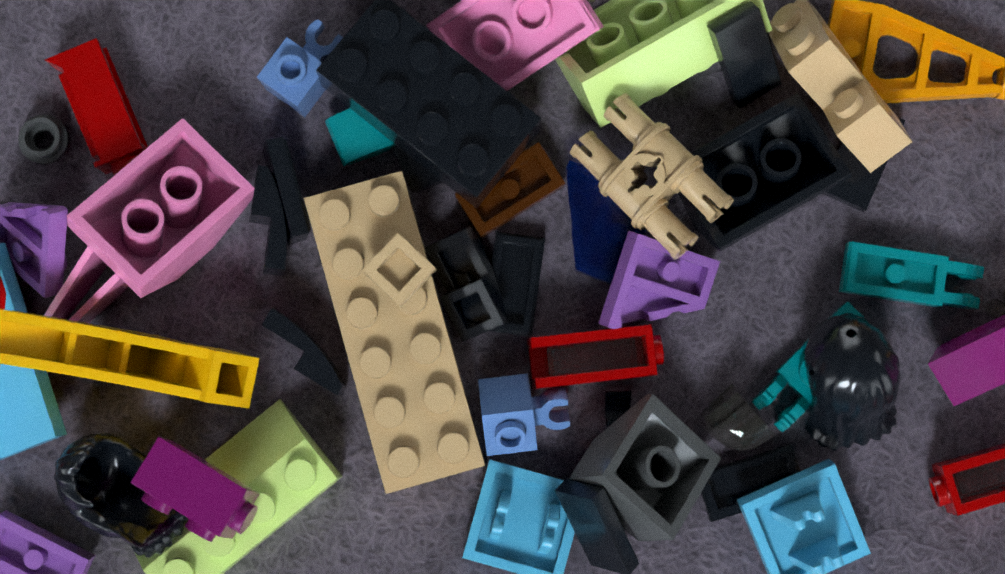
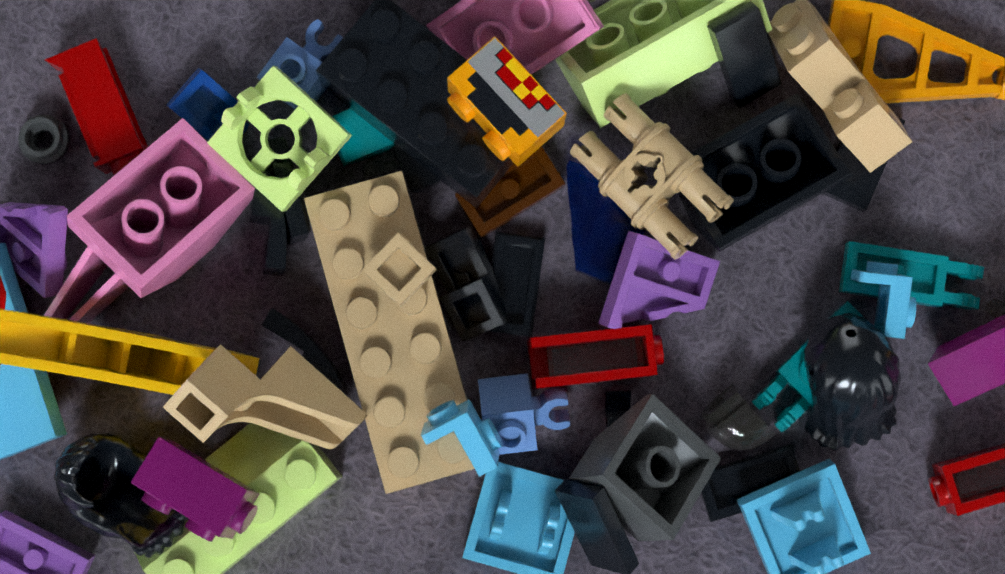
none -> tan arch [163,344,368,449]
none -> blue bracket [166,68,249,141]
none -> yellowish green piece [207,66,352,212]
none -> medium azure bracket [421,399,503,477]
none -> brick [447,36,567,167]
none -> medium azure bracket [851,261,916,339]

